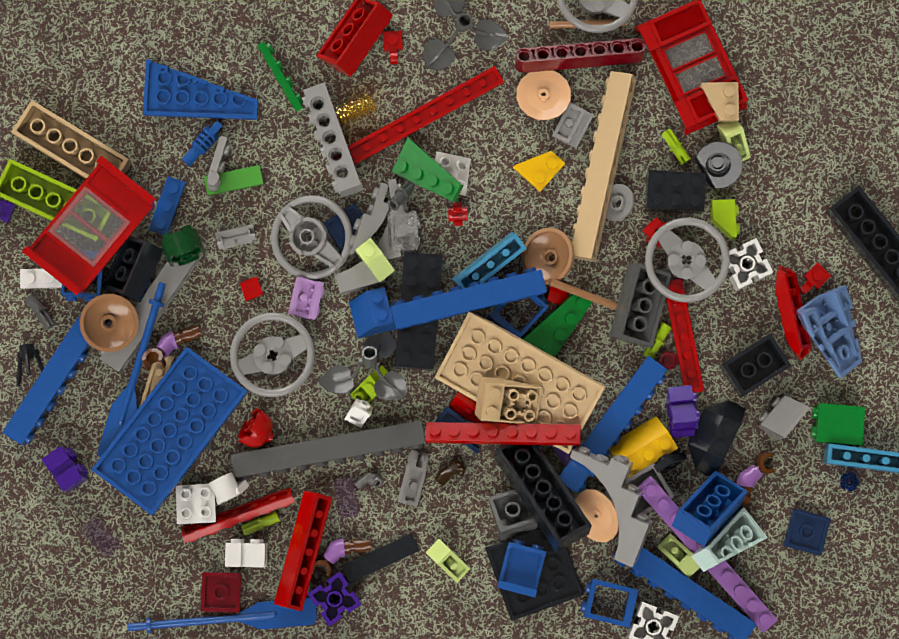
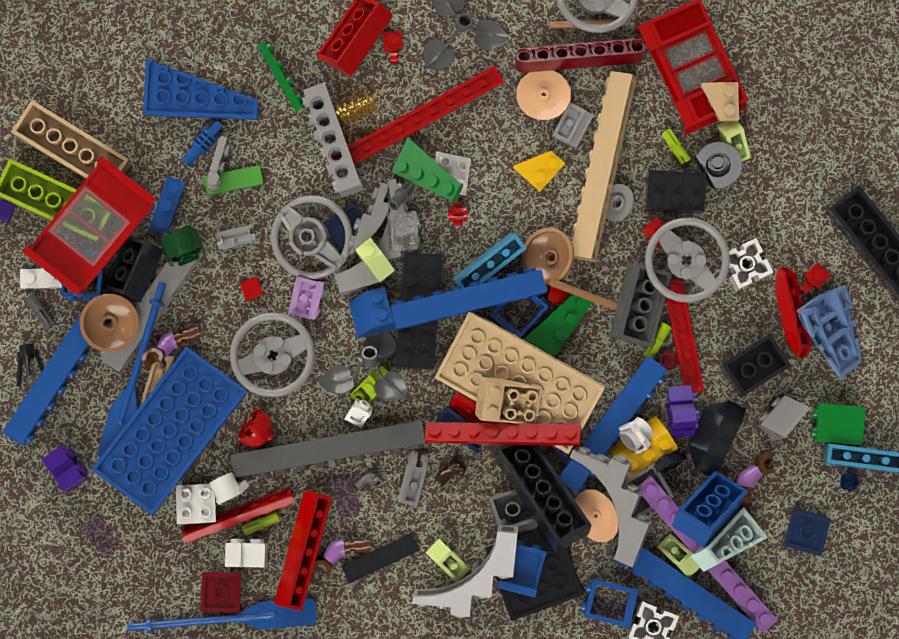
dark purple brick [308,571,363,626] -> none
lime slope [710,199,740,240] -> none
none -> arch [412,525,518,618]
none -> white piece [619,417,653,454]

